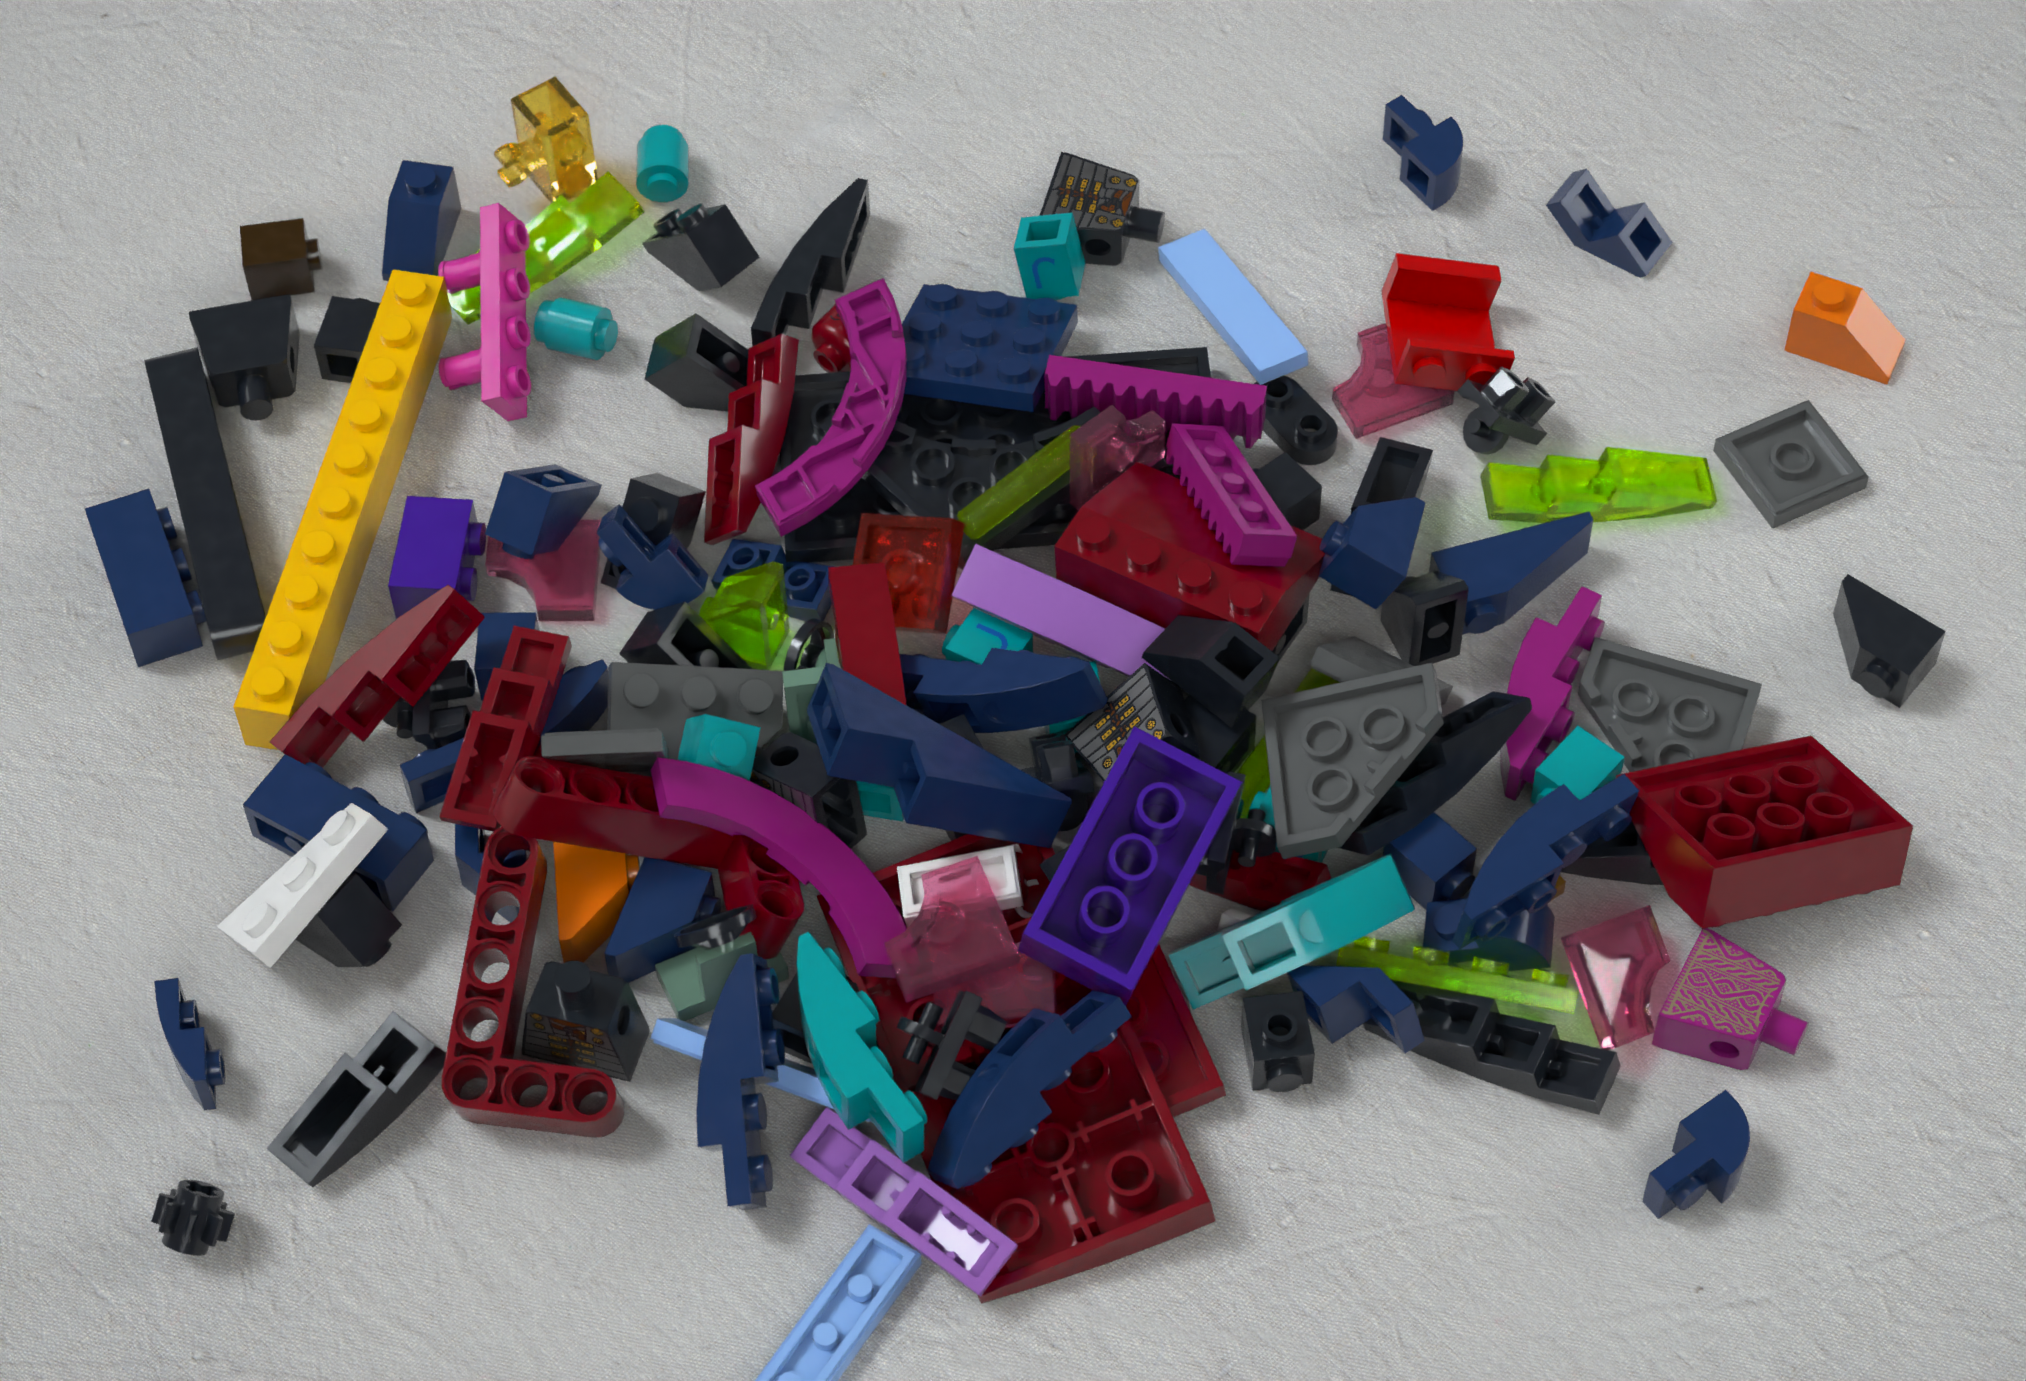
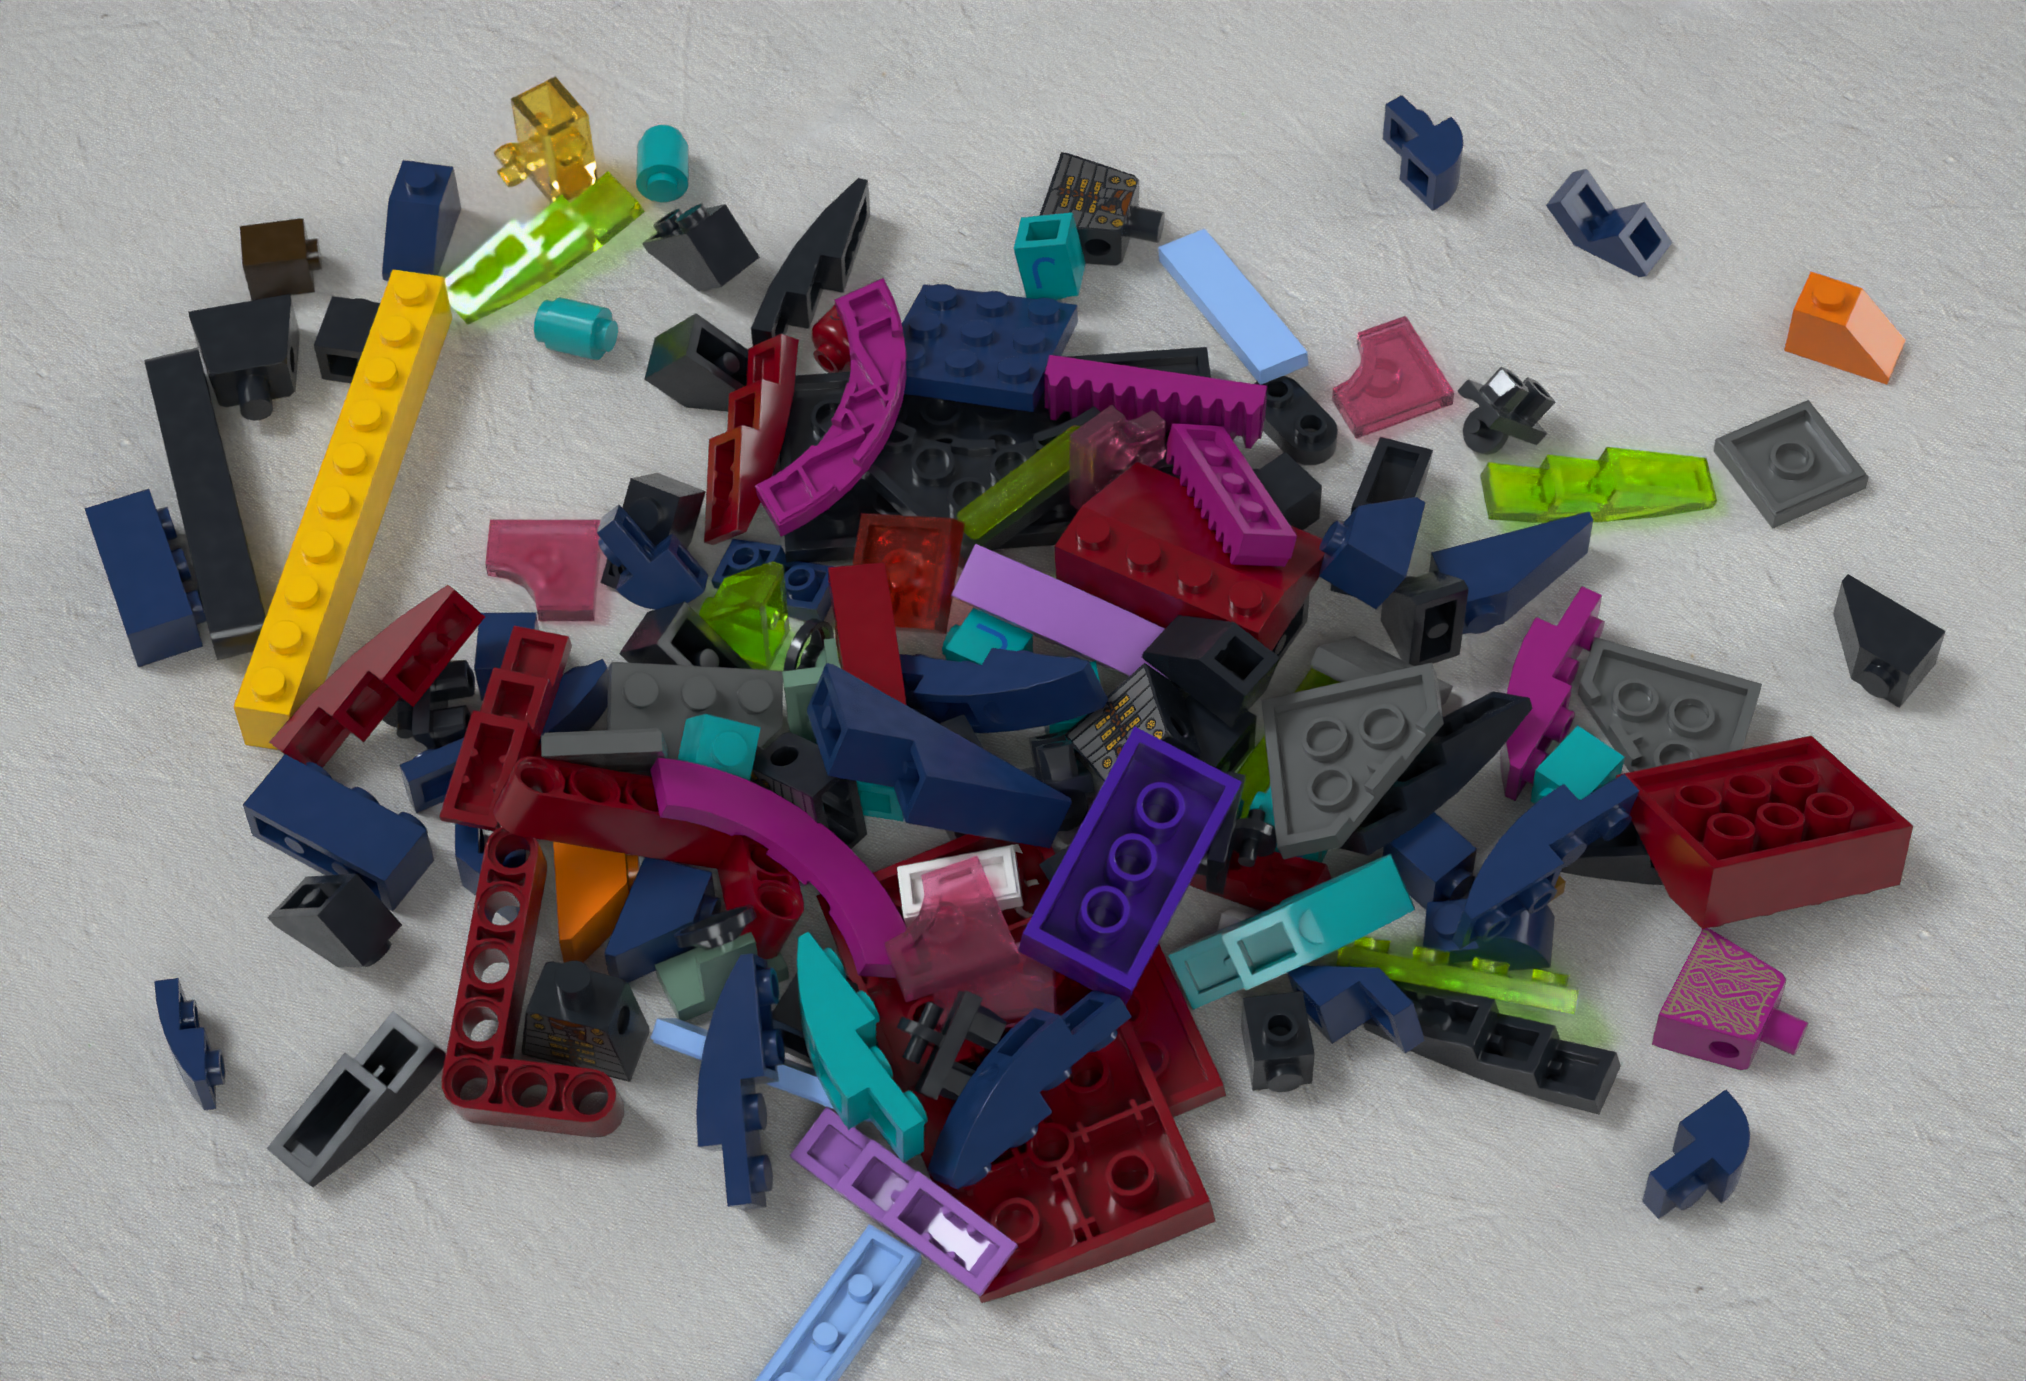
black gear [151,1180,235,1256] -> none
white wing [216,803,388,968] -> none
dark purple brick [388,496,486,619] -> none
dark pink plate [438,202,531,422] -> none
dark blue slope [485,464,602,559] -> none
red panel [1381,253,1515,391] -> none
clear pink tile [1561,905,1670,1050] -> none

